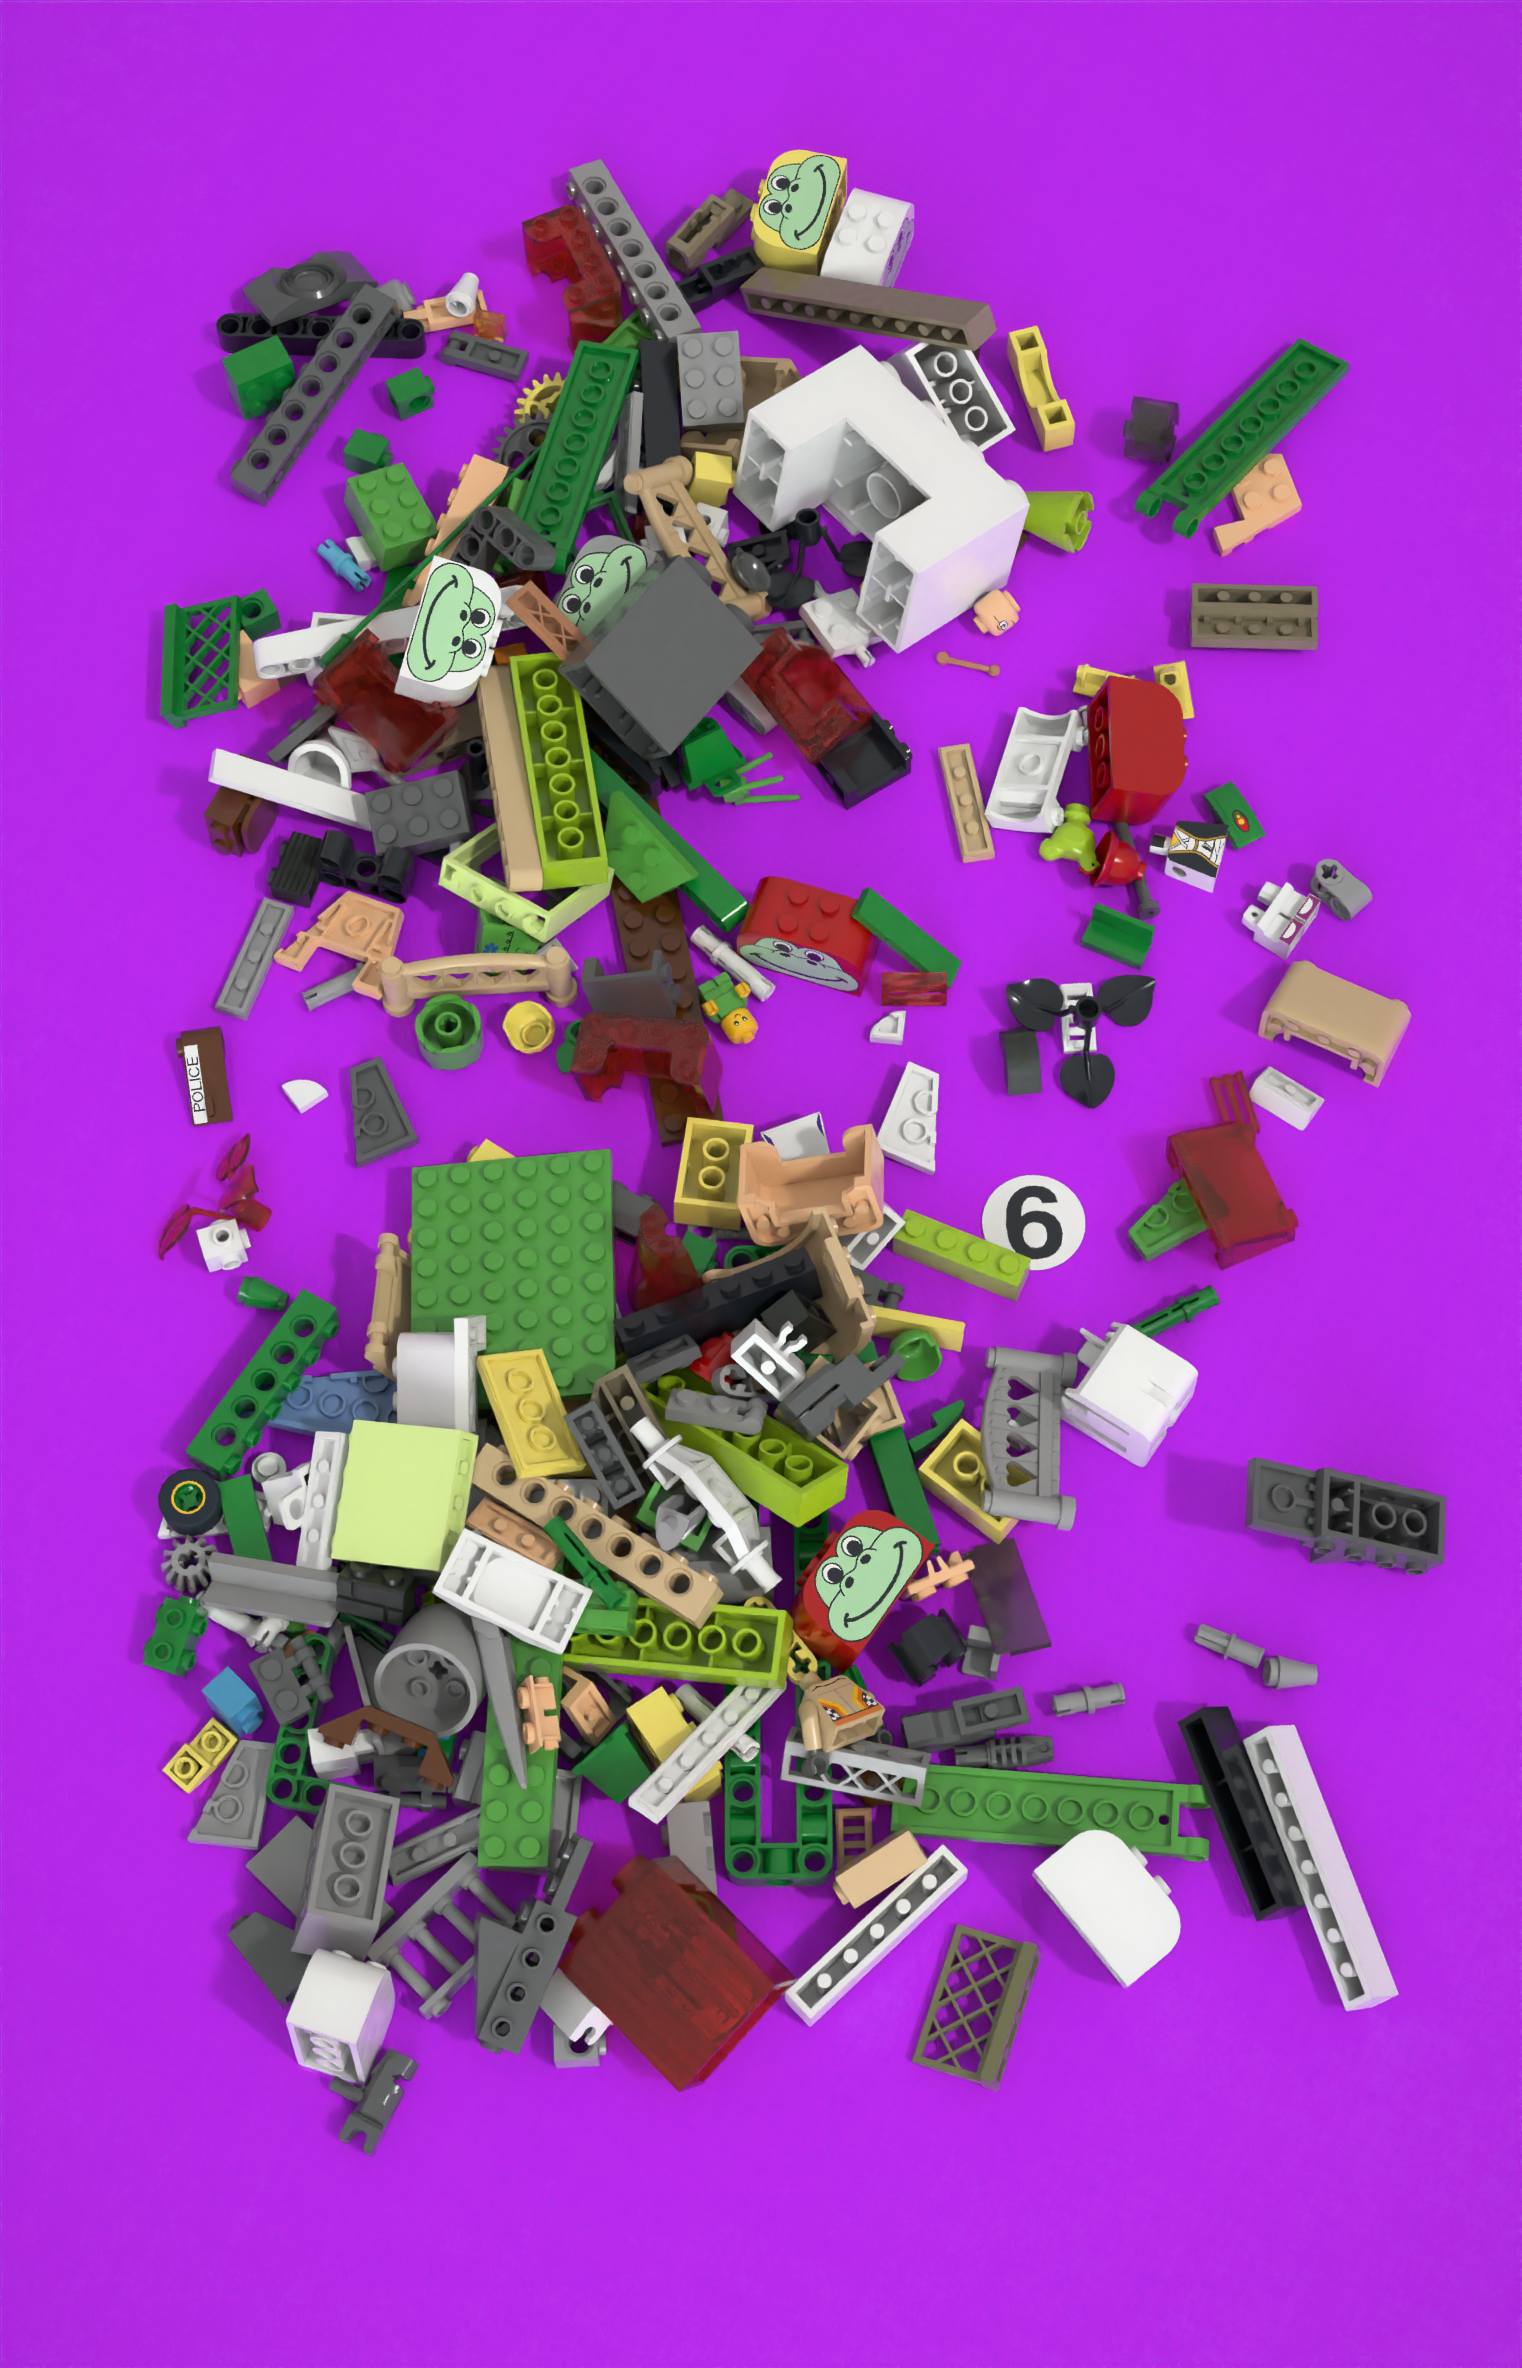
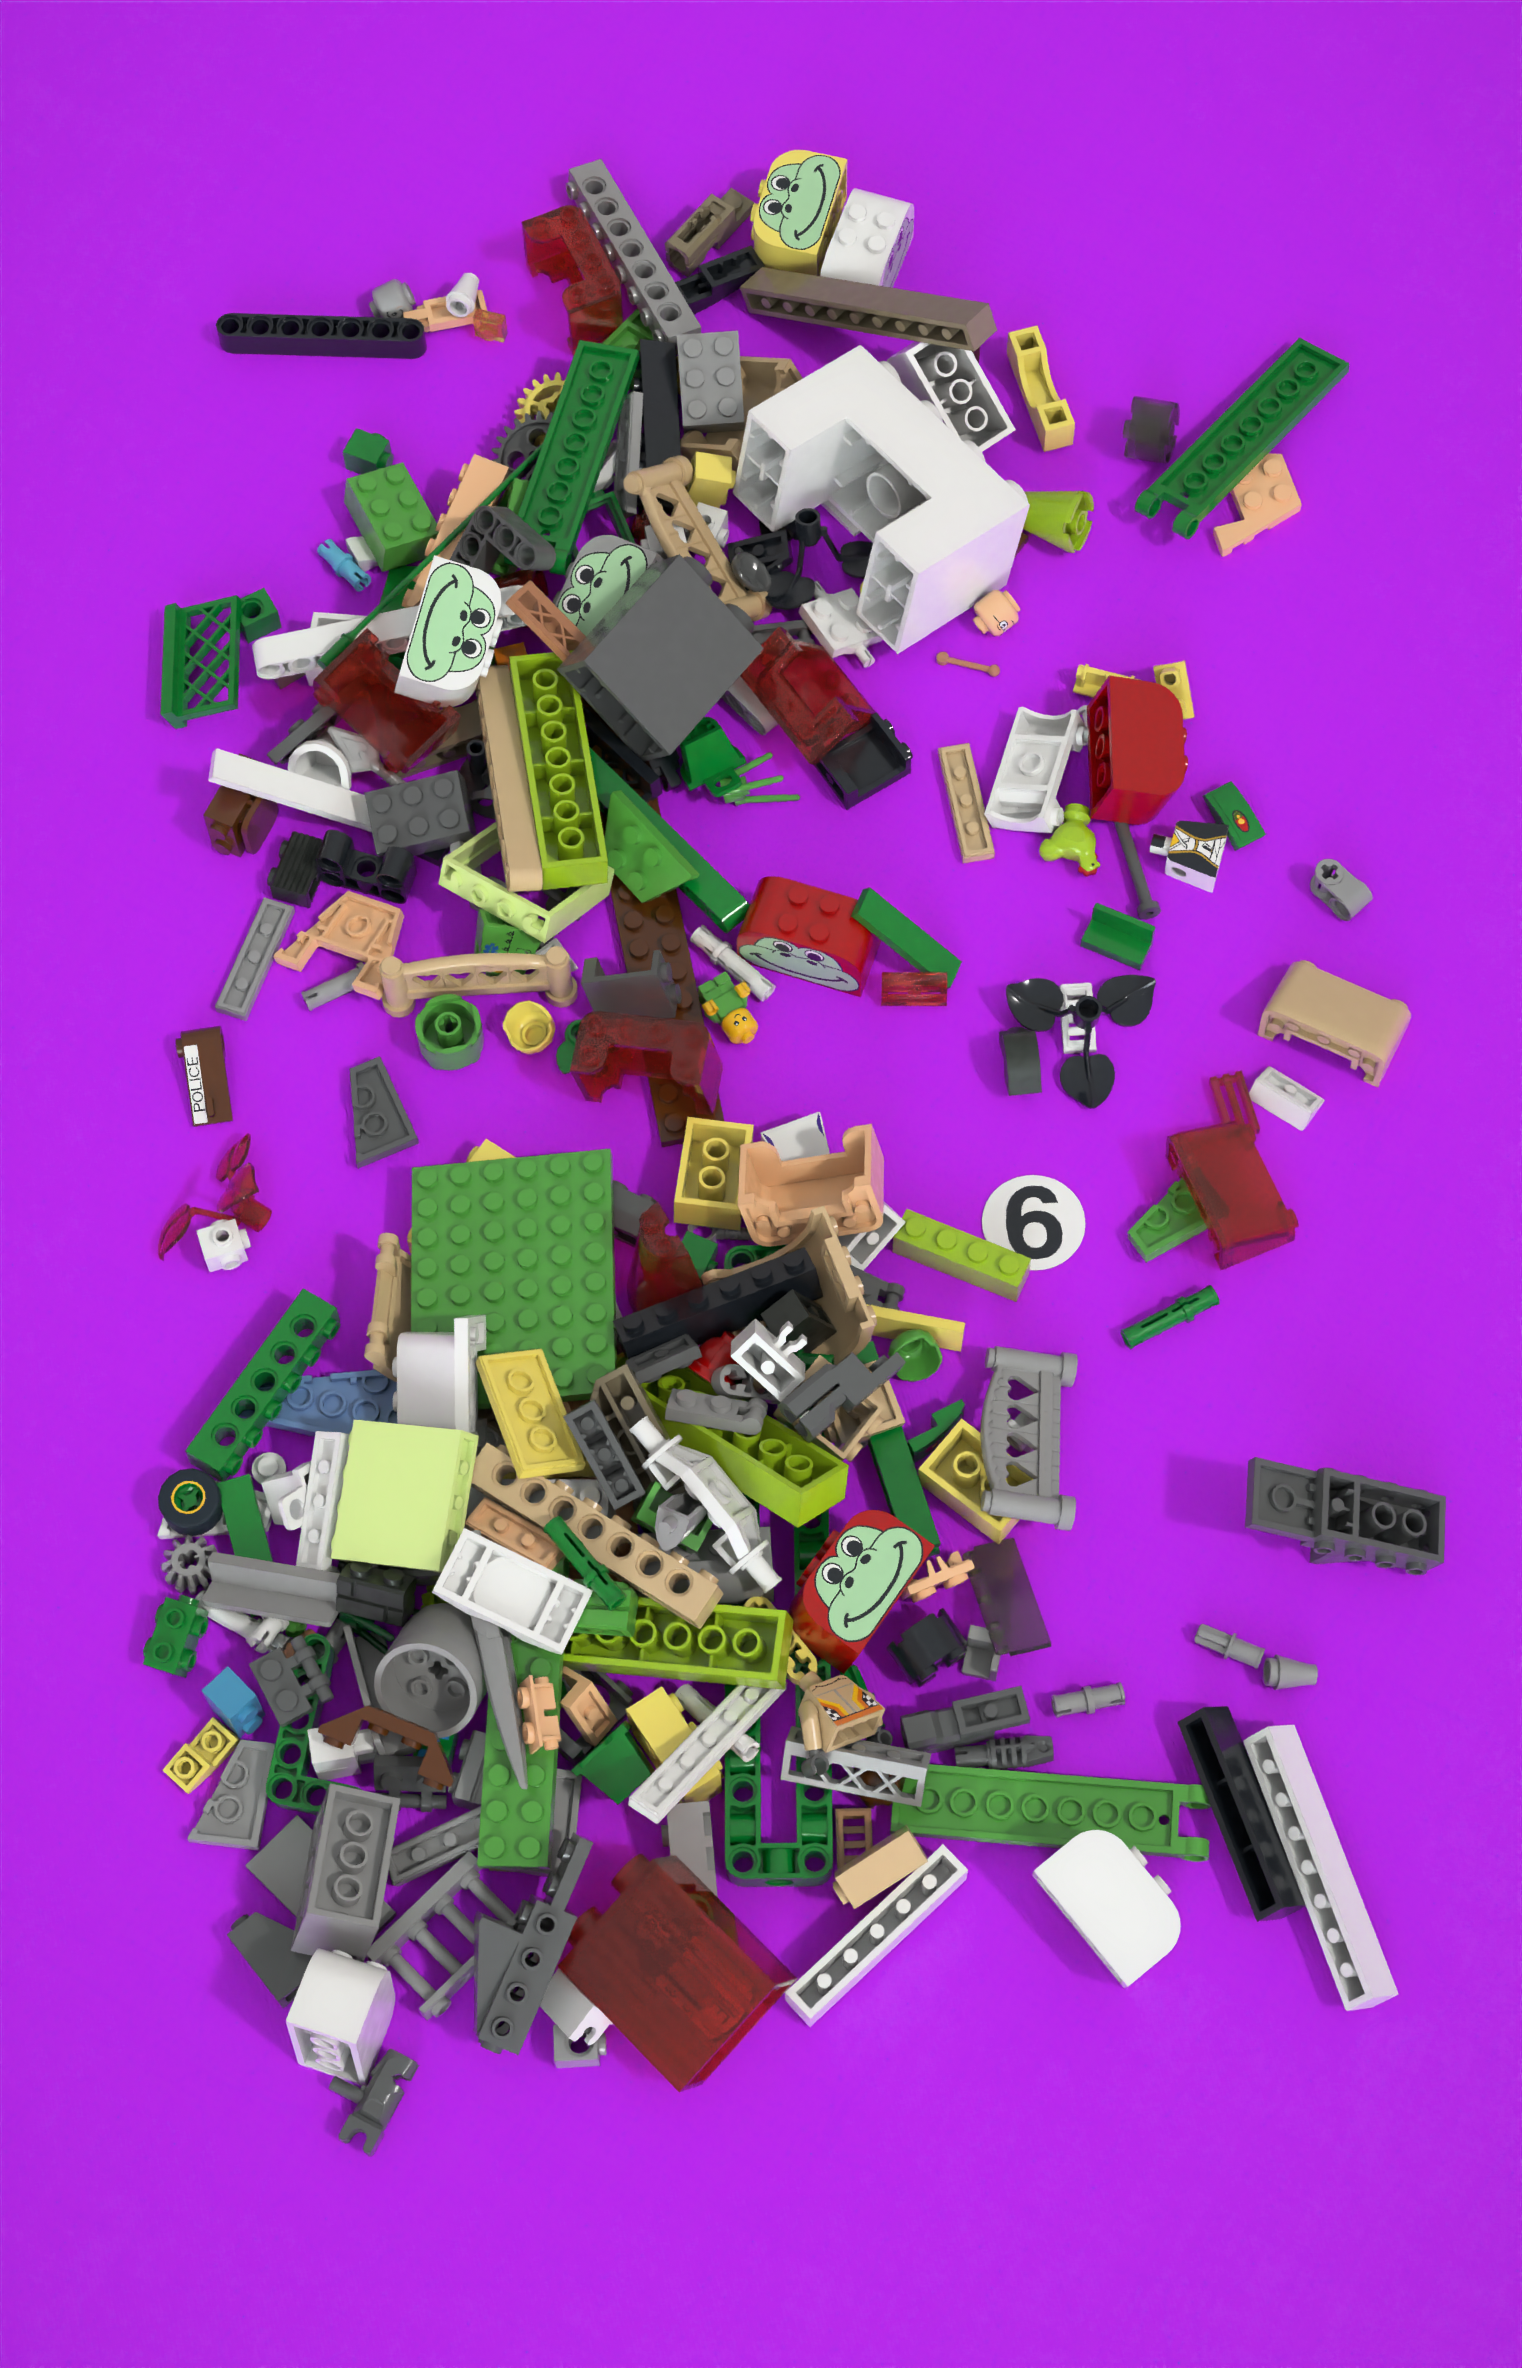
green brick [221,335,296,421] -> none
light nougat slope [228,630,280,709] -> none
dark grey brick [230,283,399,507] -> none
green cone [237,1275,290,1312] -> none
dark grey slope [243,251,378,327] -> none
white tile [281,1079,328,1114] -> none
green brick [385,367,435,421] -> none
dark grey plate [439,330,529,383] -> none
white tile [870,1011,906,1045] -> none
white wing [877,1062,939,1176] -> none
olive fence [912,1924,1042,2092] -> none
white piece [1060,1322,1198,1467] -> none
red hat [1089,830,1147,888] -> none
dark tan brick [1189,583,1319,650] -> none
white hips [1242,881,1321,960] -> none

